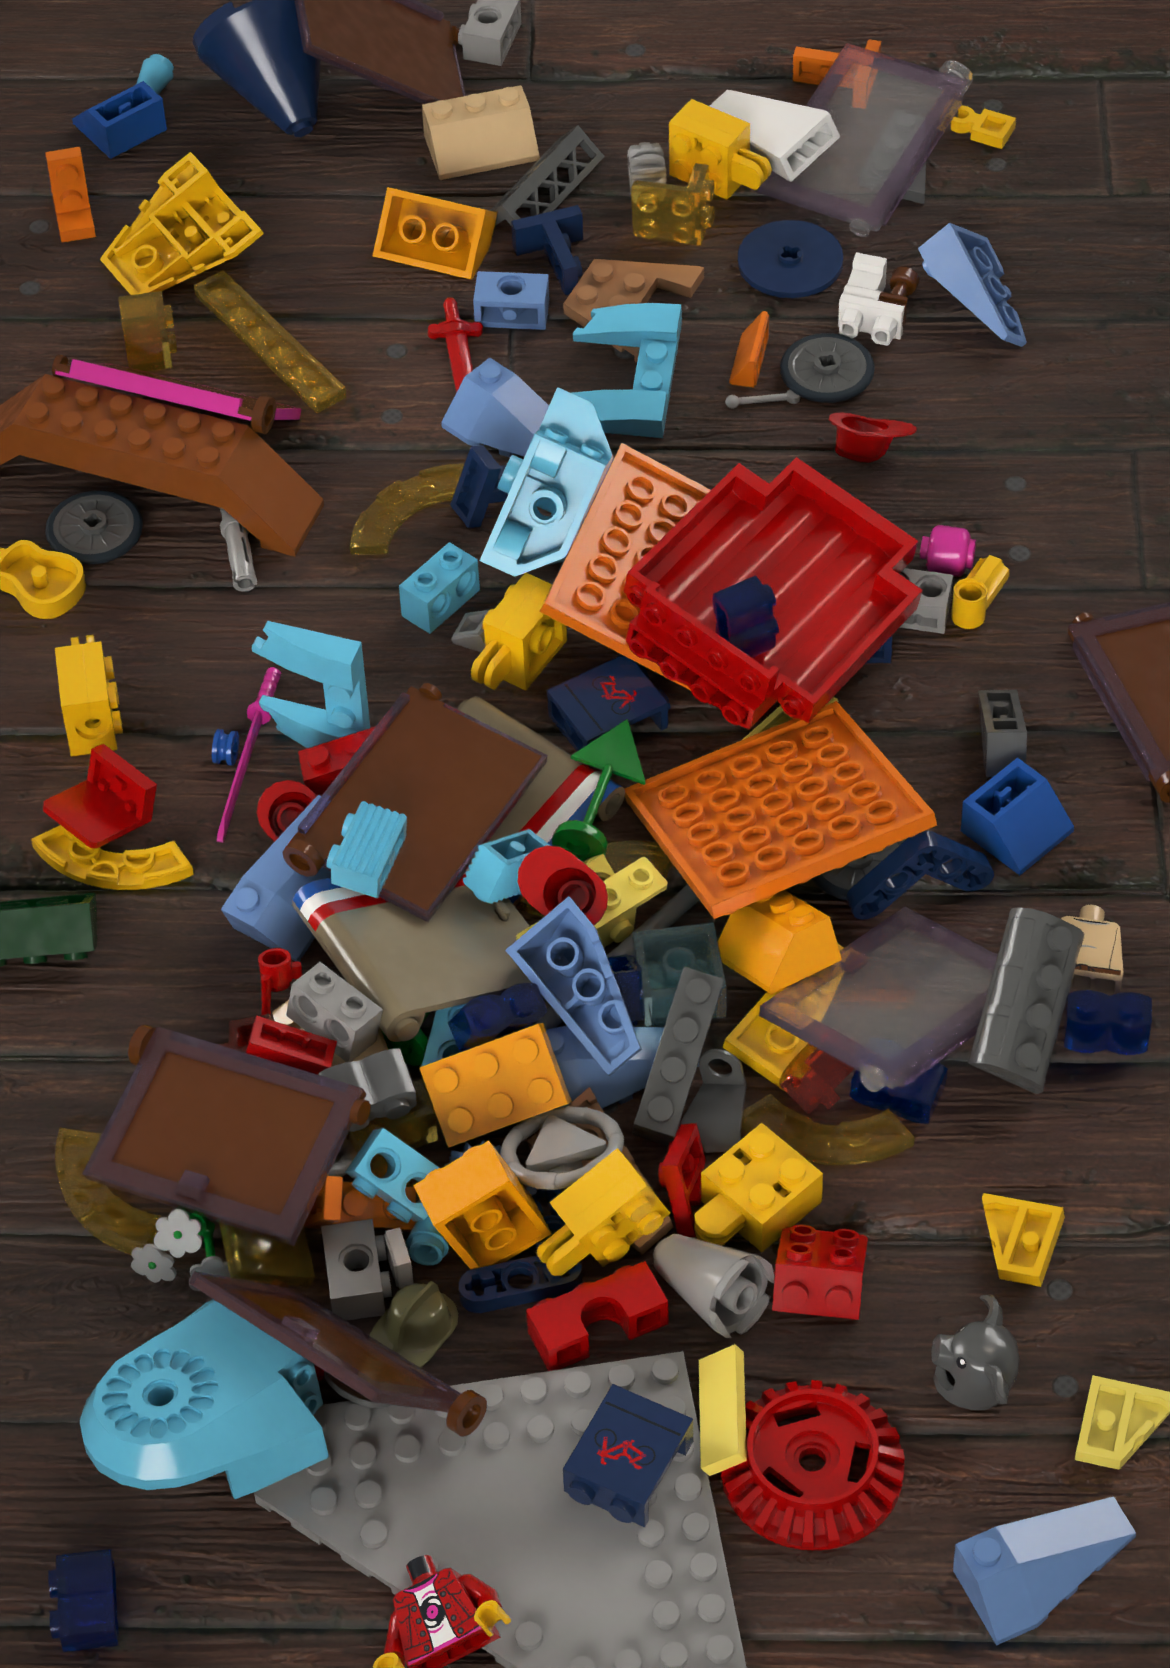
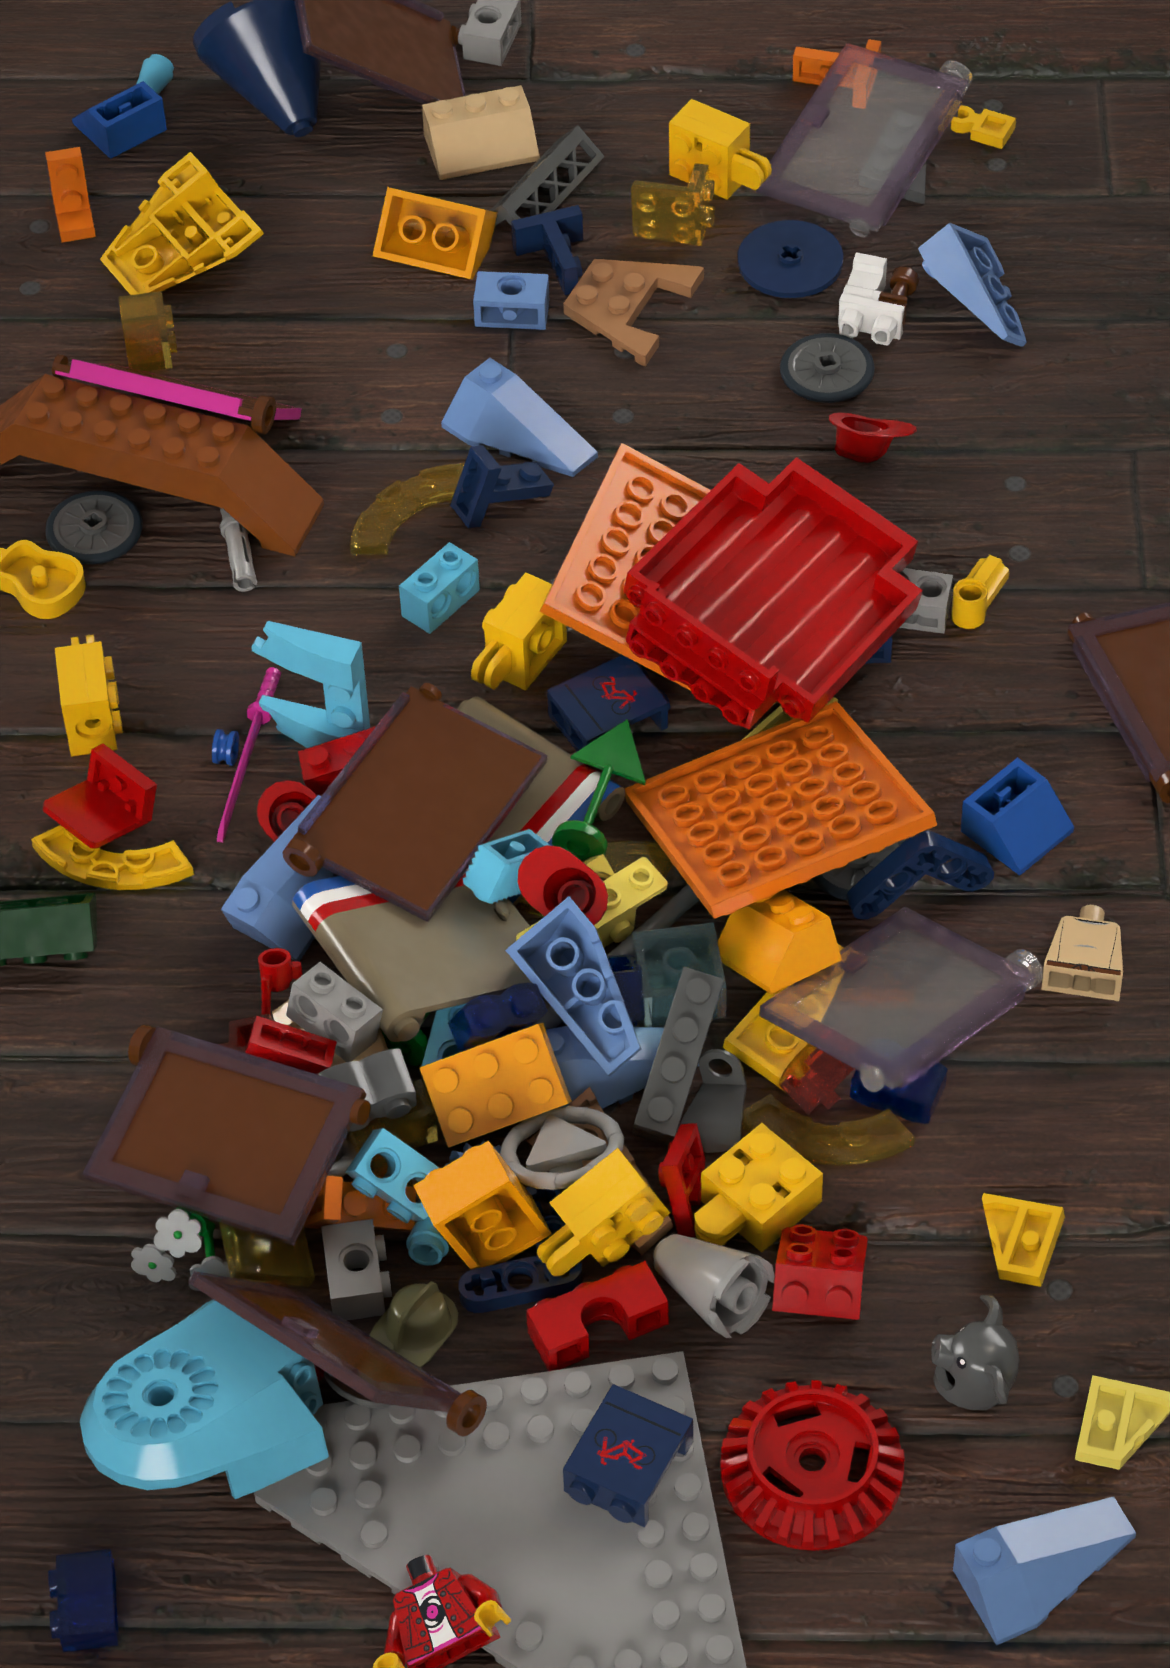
clear yellow tile [55,1128,161,1255] -> none
clear yellow plate [194,270,346,413] -> none
medium azure brick [326,801,407,898] -> none
white tile [384,1227,414,1289] -> none
red sword [427,297,483,393] -> none
light grey slope [451,610,489,652] -> none
medium azure animal [479,387,614,577] -> none
medium azure wedge [572,303,682,438] -> none
light grey gear [627,142,667,203] -> none
light yellow tile [699,1344,747,1476] -> none
white slope [710,89,840,182] -> none
clear blue brick [712,576,779,658] -> none
light grey hinge [725,389,800,409] -> none
orange slope [729,311,769,388] -> none
dark pink head [920,525,976,577] -> none
dark grey container [968,907,1085,1094] -> none
dark grey slope [978,690,1027,777] -> none
clear blue brick [1064,990,1152,1055] -> none

